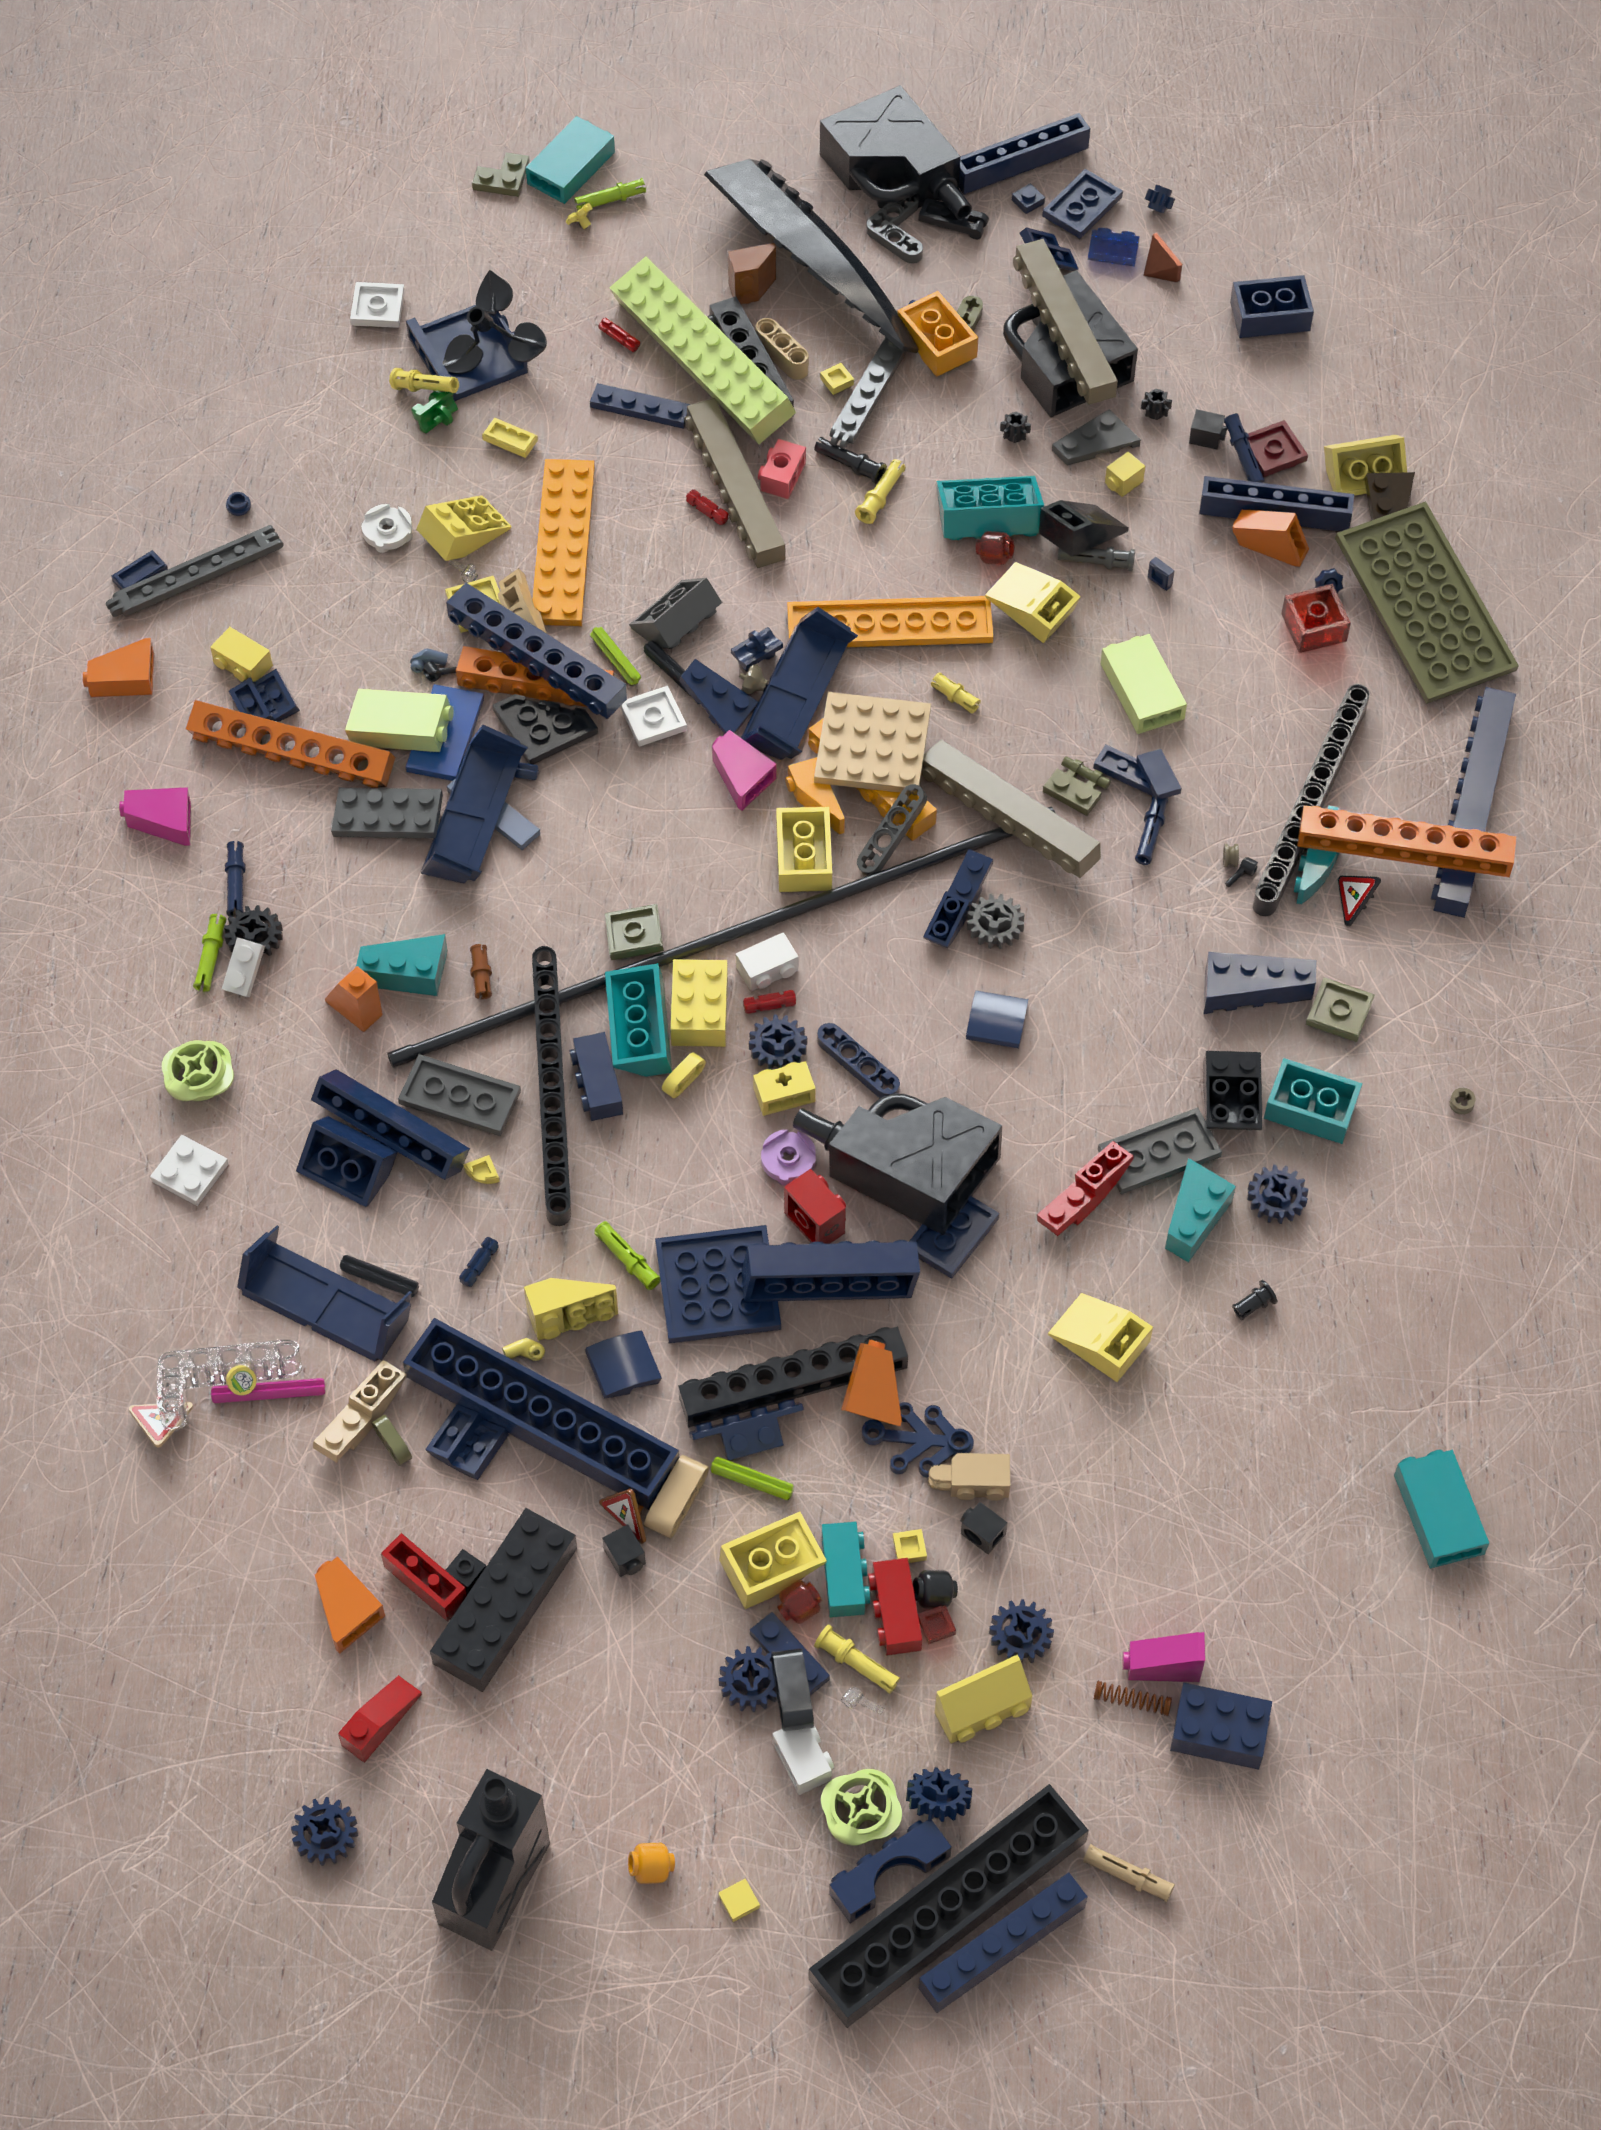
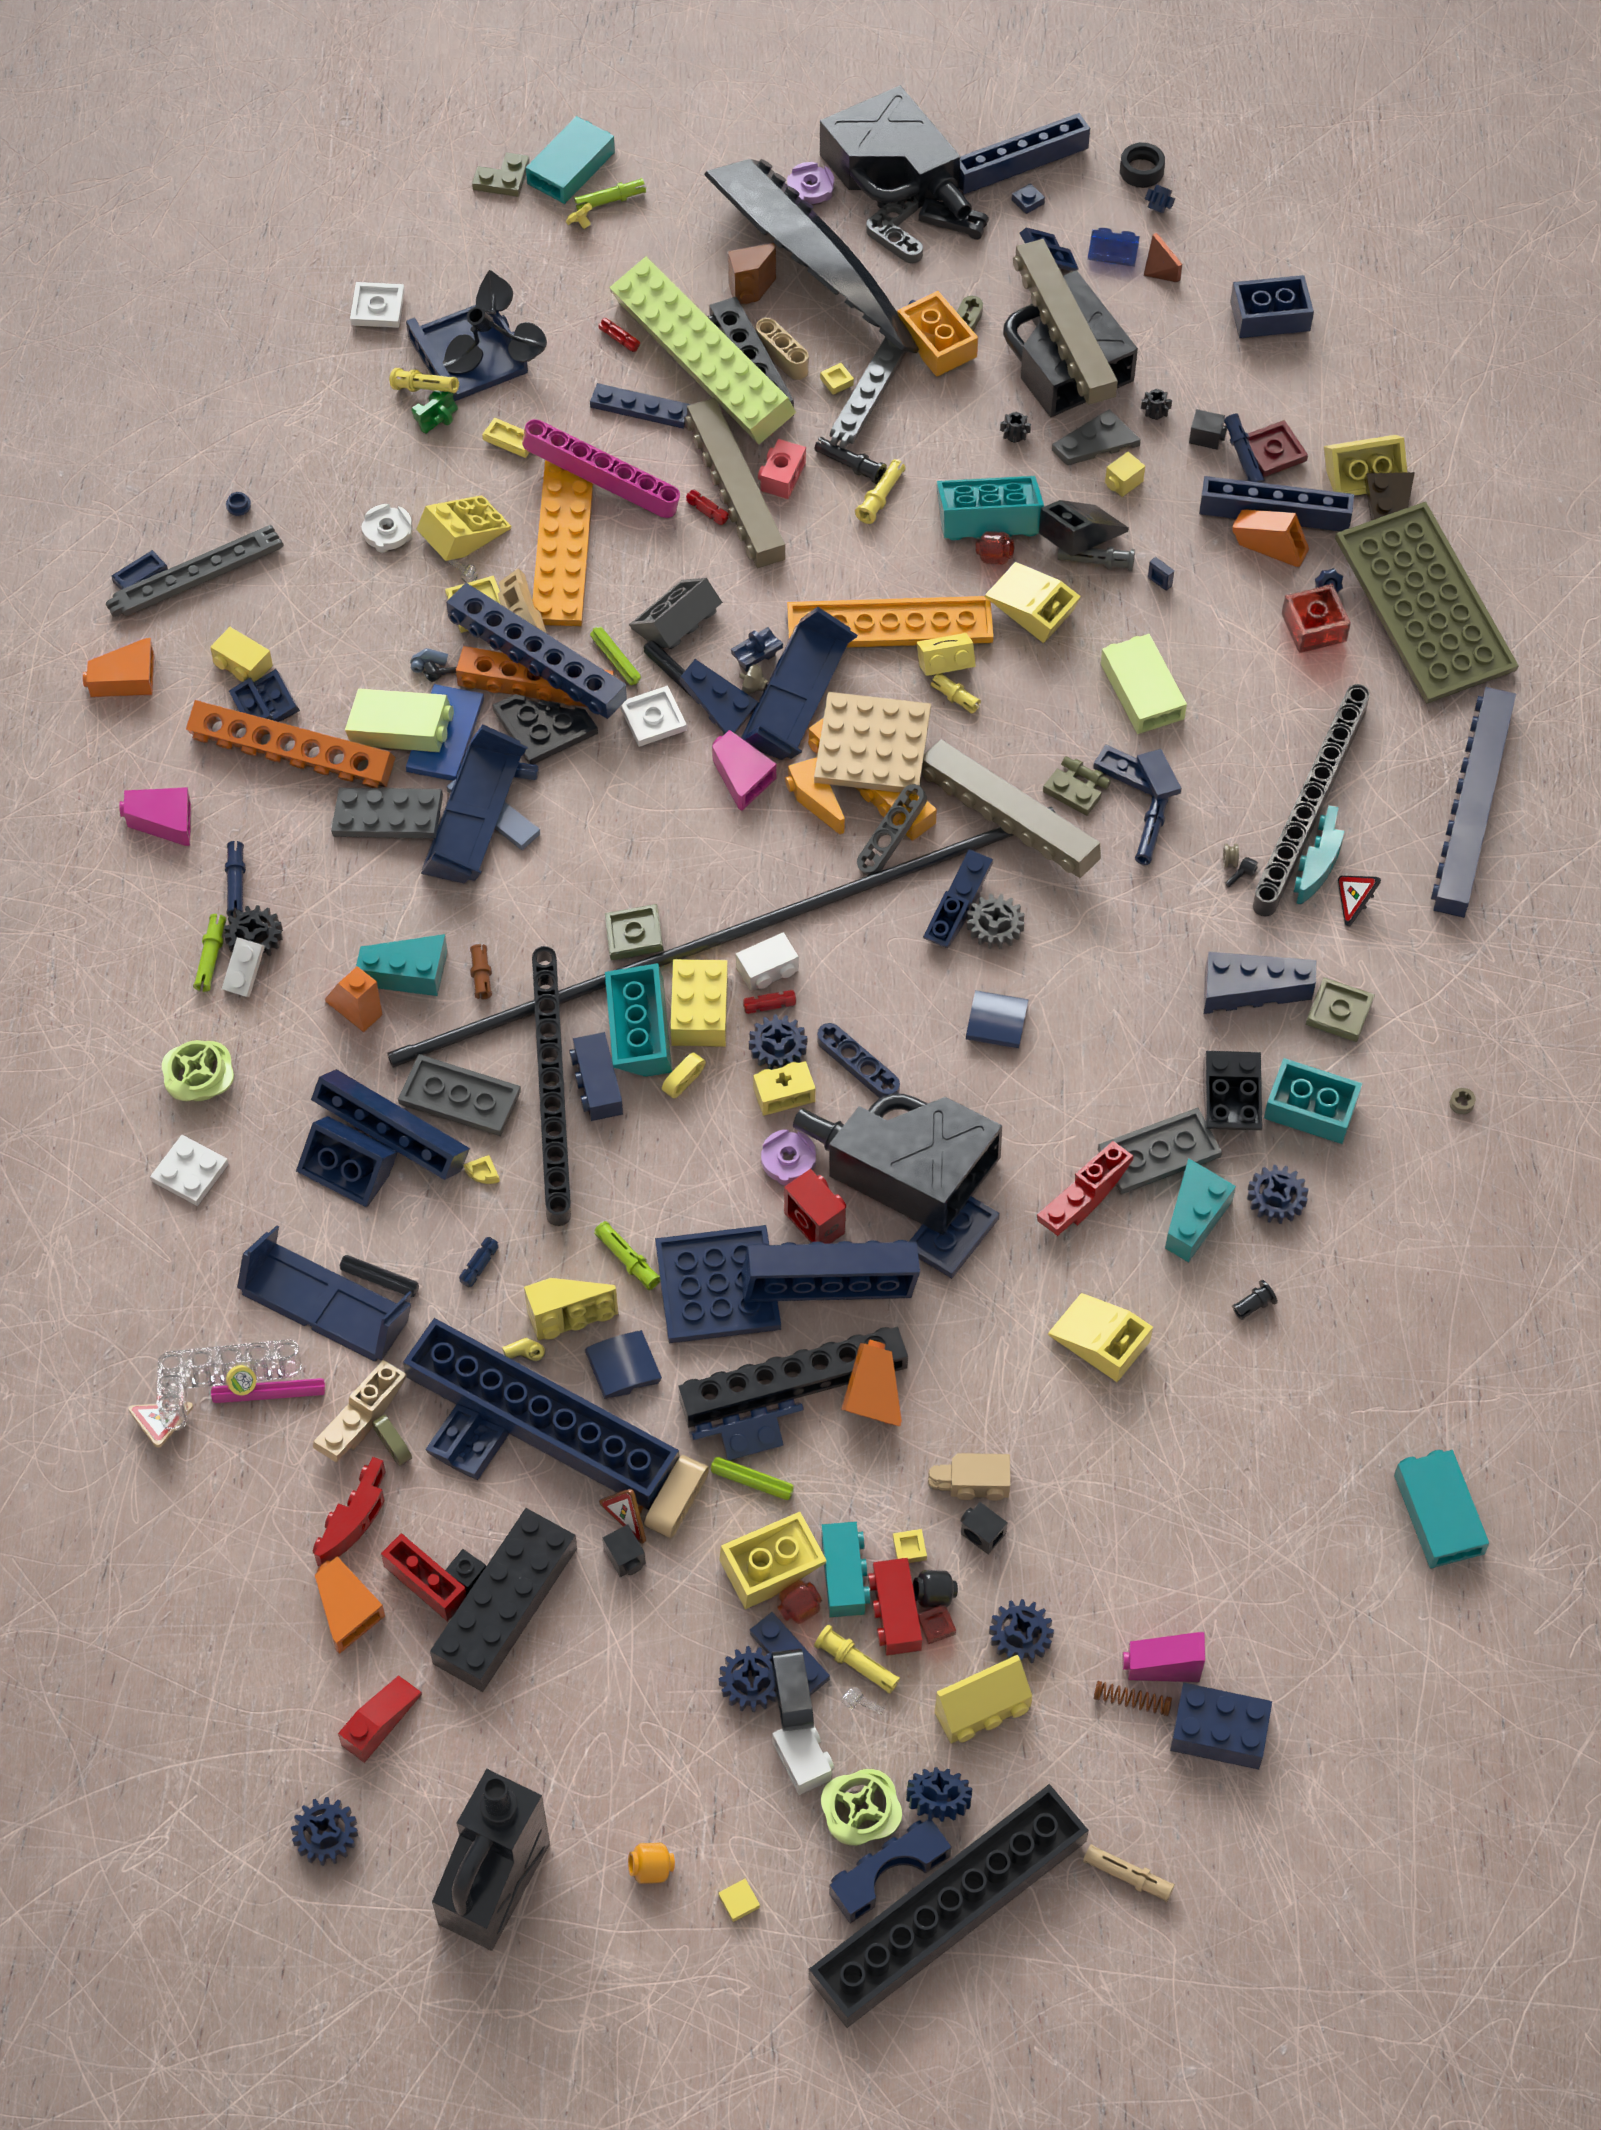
light yellow brick [776,807,832,892] -> none
dark blue plant [862,1402,974,1477] -> none
dark blue brick [918,1872,1088,2013] -> none
plate [1042,169,1123,239] -> none
orange brick [1297,806,1516,878] -> none
none -> red slope [313,1457,386,1566]
none -> dark pink beam [522,419,680,518]
none -> lavender plate [787,162,834,204]
none -> light yellow brick [917,633,976,676]
none -> black tyre [1120,142,1165,188]

